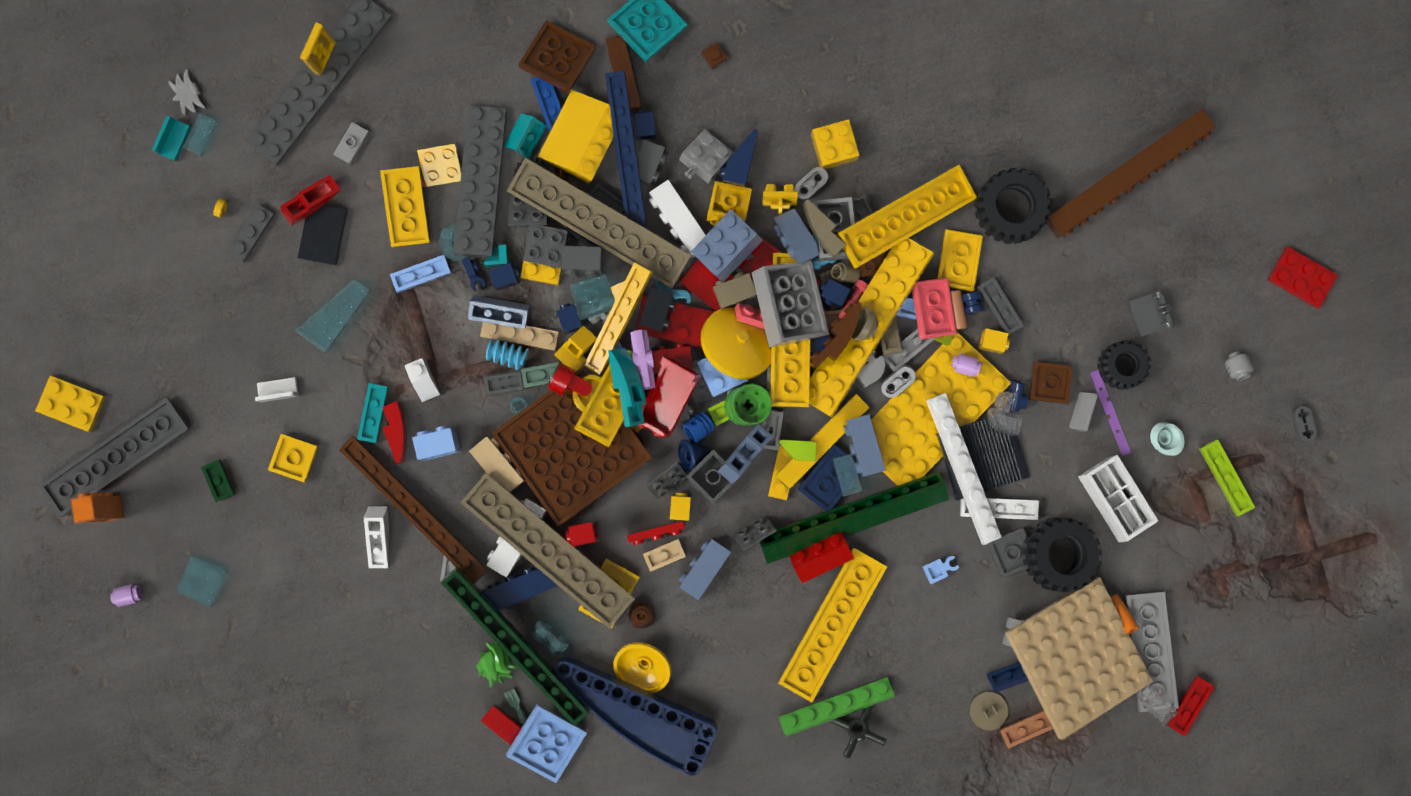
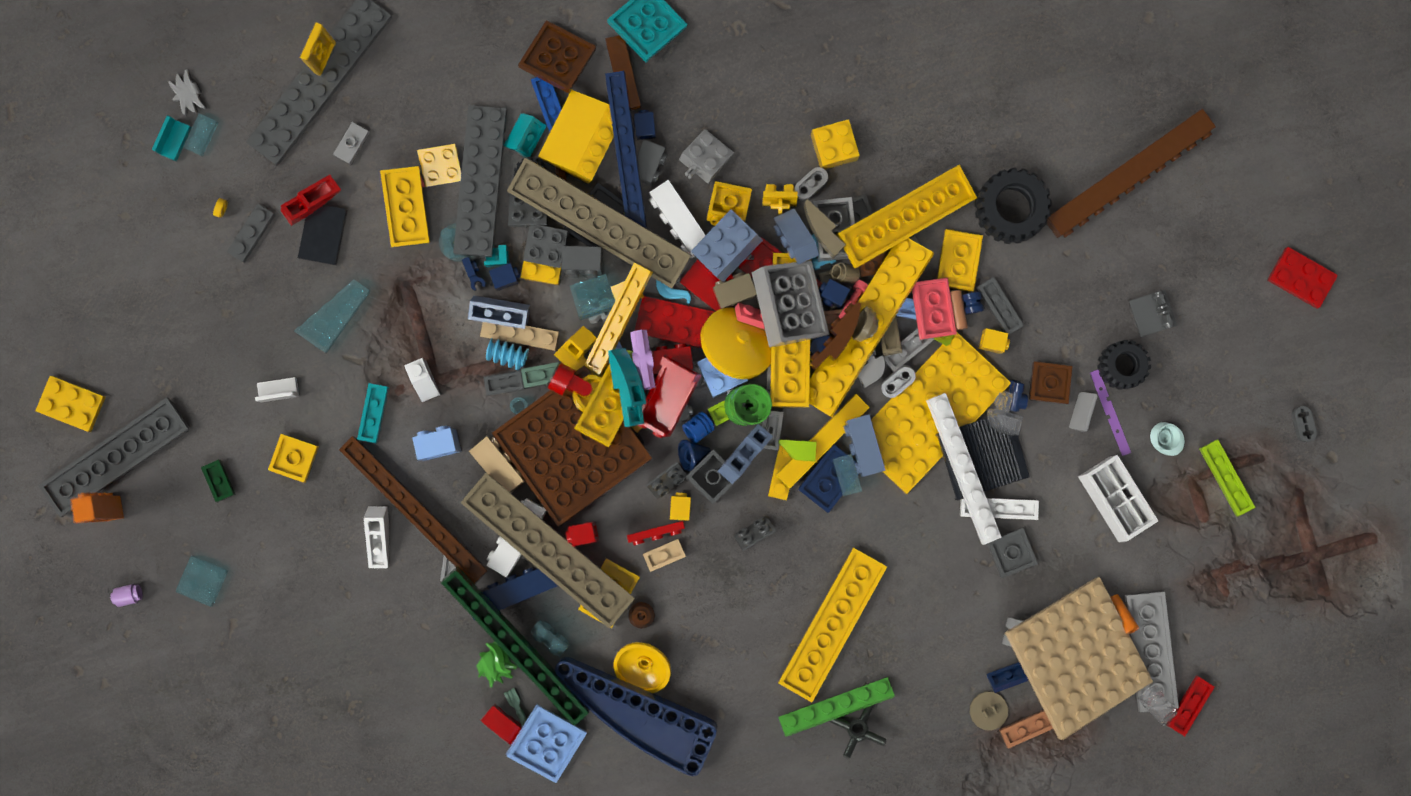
red slope [382,401,407,464] -> none
light blue plate [390,255,451,293] -> none
dark blue brick [556,303,583,334] -> none
black brick [640,287,677,335] -> none
sand blue brick [678,539,731,600] -> none
reddish brown plate [701,42,727,70] -> none
dark blue slope [720,129,758,187] -> none
dark green brick [759,472,949,564] -> none
red brick [789,532,854,583] -> none
light blue plate [922,556,959,584] -> none
lavender brick [951,353,982,377] -> none
black tyre [1022,517,1102,592] -> none
light grey head [1225,351,1254,381] -> none

